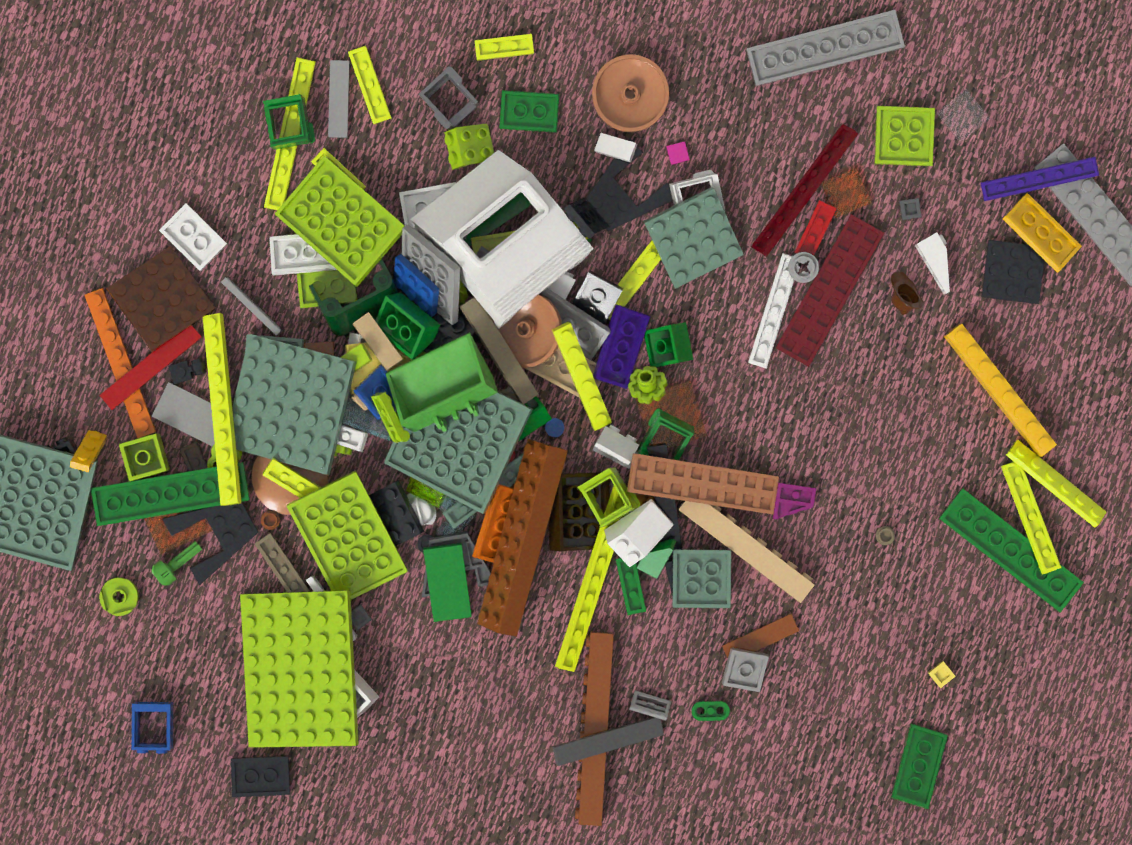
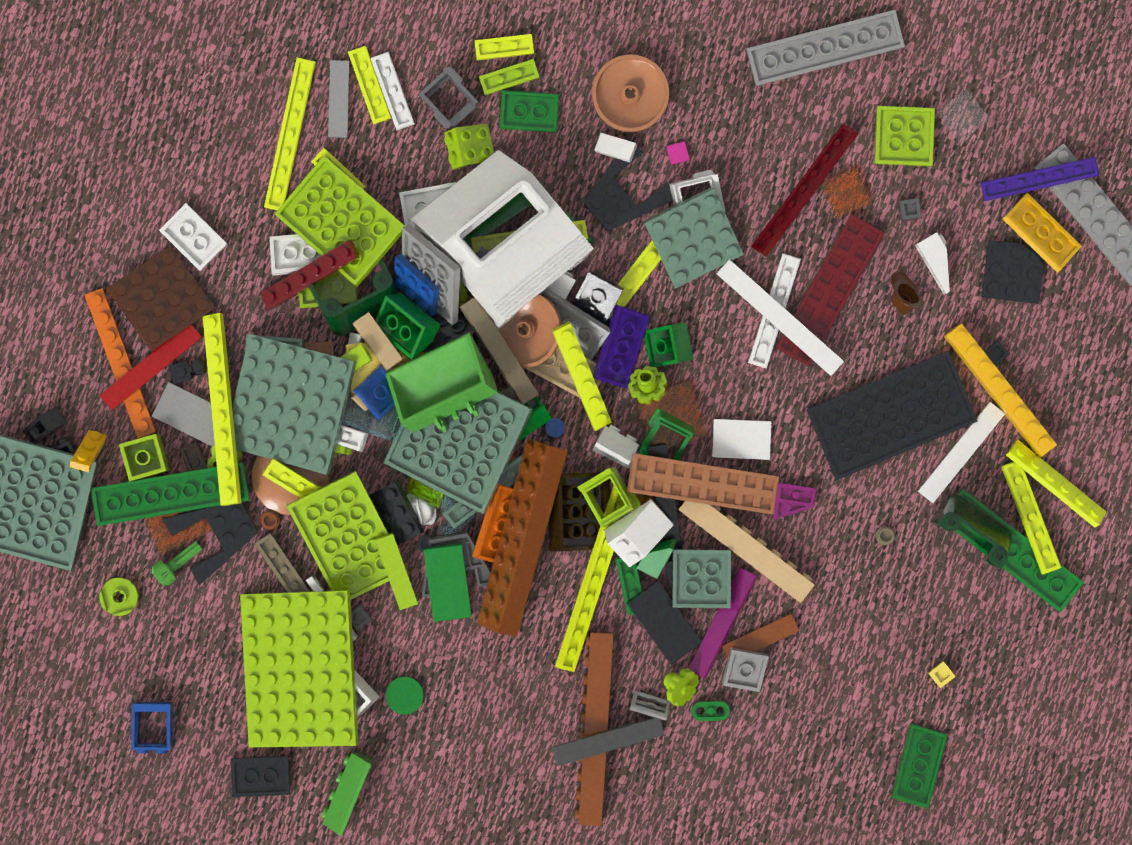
light grey tile [221,277,283,336] -> none
green piece [263,94,315,150] -> none
lime plate [371,392,410,443] -> none
black plate [564,197,610,239] -> none
light grey gear [788,252,819,283] -> none
red plate [794,200,837,255] -> none
none -> black slope [23,407,67,444]
none -> dark red plate [260,240,360,310]
none -> bright green slope [321,750,374,836]
none -> white tile [371,52,415,131]
none -> lime tile [375,533,418,610]
none -> green tile [385,676,424,715]
none -> lime plate [479,59,540,96]
none -> black tile [626,580,701,665]
none -> lime plant [664,668,699,707]
none -> magenta tile [688,567,758,679]
none -> white tile [712,419,771,460]
none -> white tile [717,260,844,376]
none -> black plate [806,351,978,480]
none -> white tile [918,402,1005,503]
none -> dark green windscreen [930,495,1012,569]
none -> black tile [984,340,1010,367]

